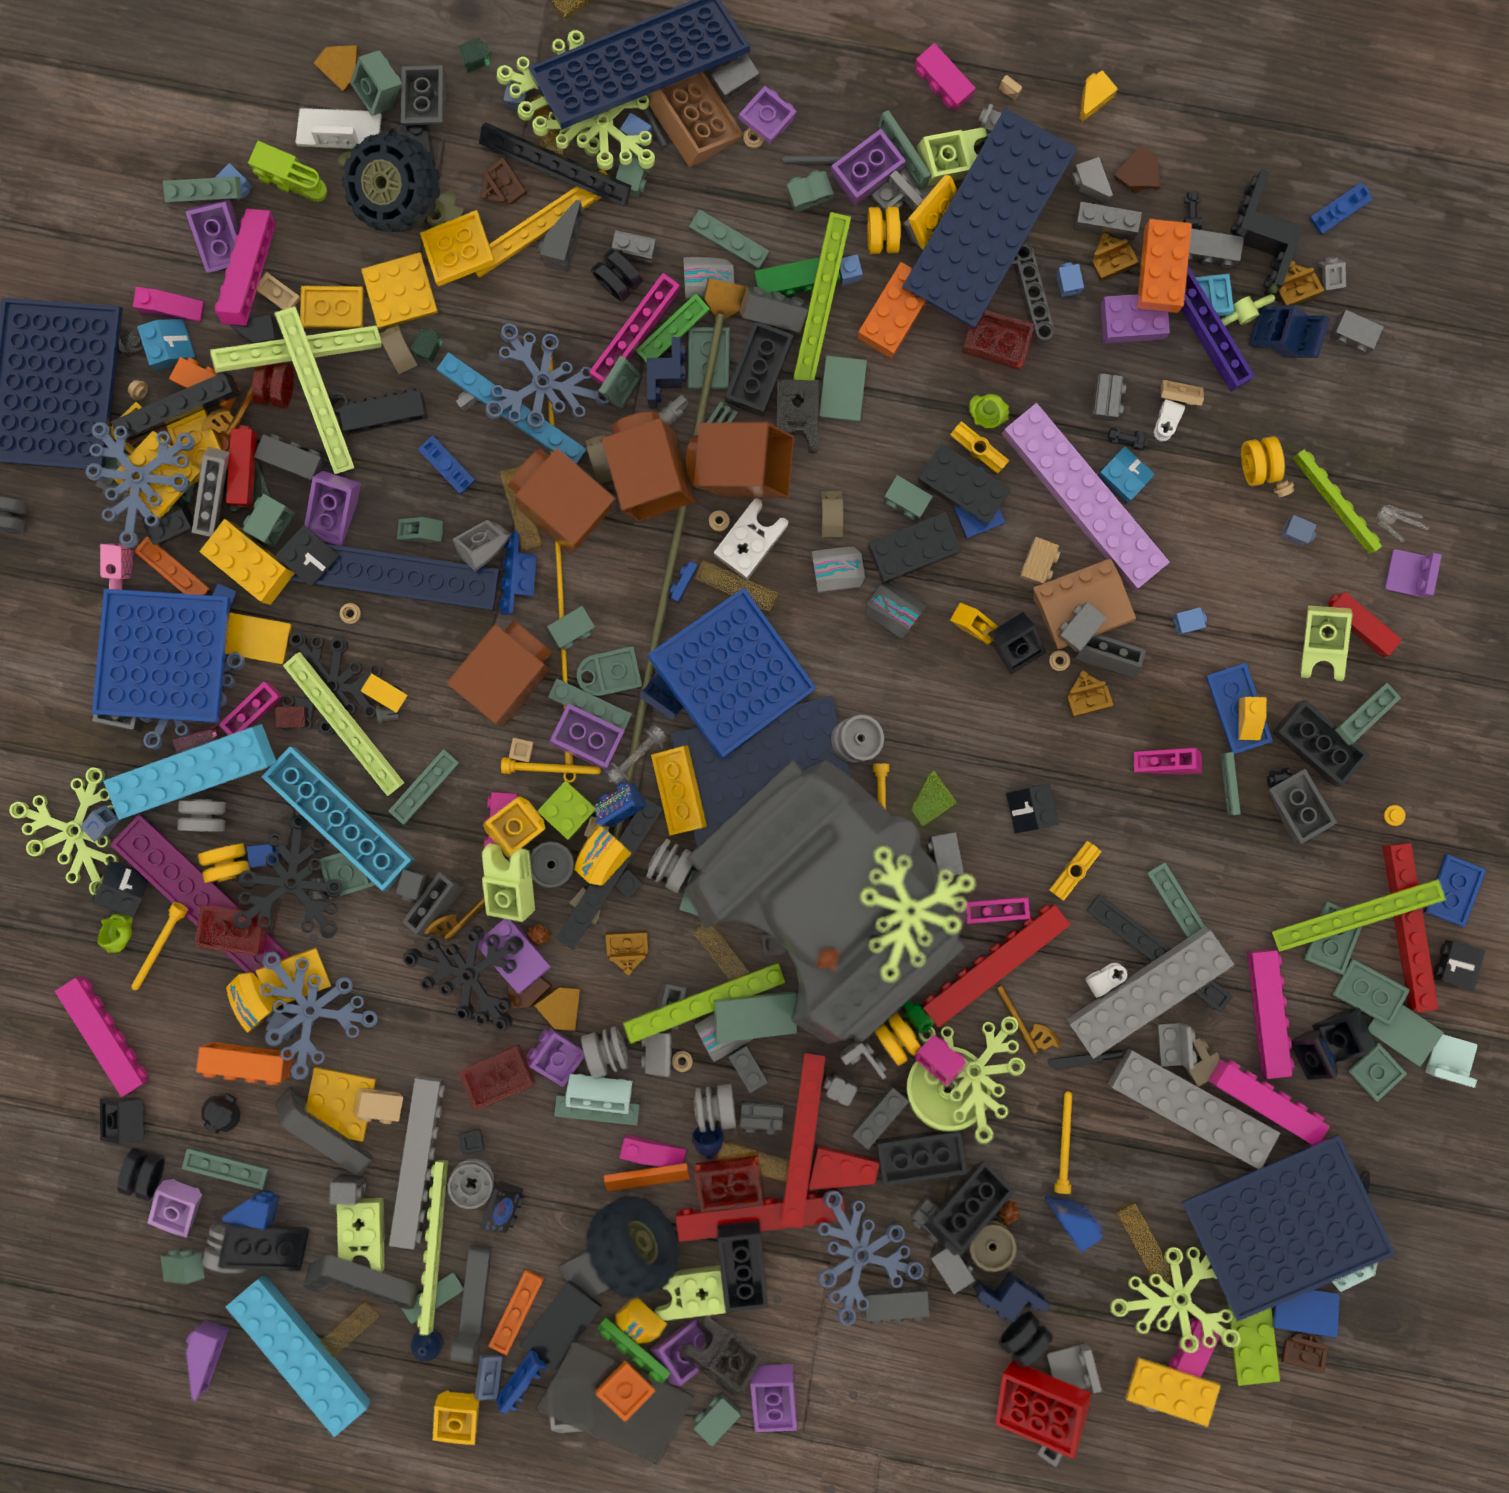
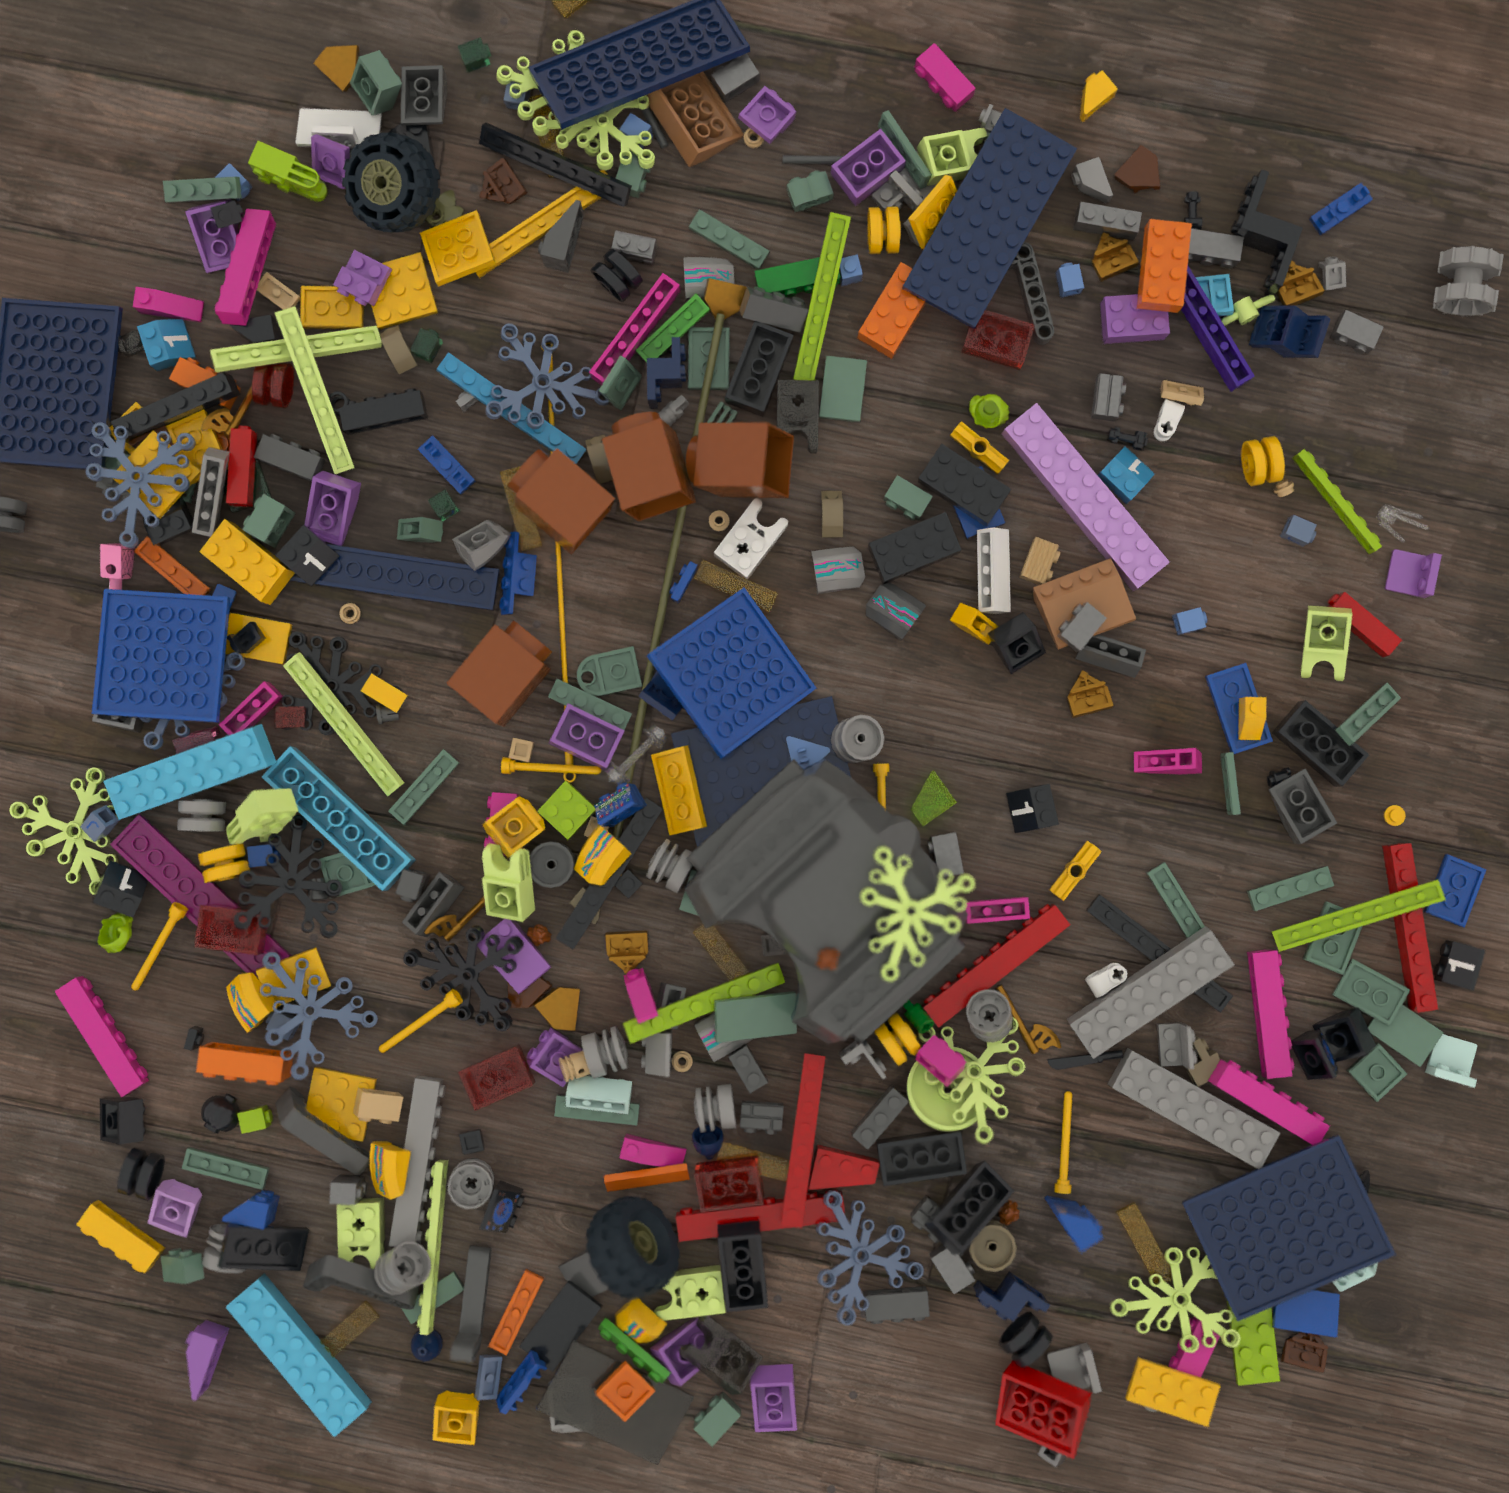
tan plate [128,380,148,401] -> none
sand green brick [544,606,595,650] -> none
flat silver brick [823,1072,857,1106] -> none
tan tile [999,76,1022,101] -> none
tan plate [1049,650,1070,671] -> none
none -> yellow brick [76,1200,166,1274]
none -> black plate [184,1026,204,1051]
none -> black bracket [210,200,244,229]
none -> yellowish green brick [226,789,299,845]
none -> black bracket [227,622,266,653]
none -> lime brick [237,1105,273,1134]
none -> medium lavender plate [311,134,350,189]
none -> medium lavender plate [333,250,392,306]
none -> yellow slope [370,1141,411,1200]
none -> light grey wheel [374,1242,431,1295]
none -> yellow piece [379,989,463,1053]
none -> clear green brick [428,489,460,521]
none -> tan piece [558,1051,590,1082]
none -> dark pink slope [623,968,658,1024]
none -> medium blue piece [786,736,830,770]
none -> light grey wheel [966,990,1013,1042]
none -> white brick [977,527,1011,614]
none -> sand green plate [1247,866,1334,911]
none -> light grey piece [1433,246,1504,316]

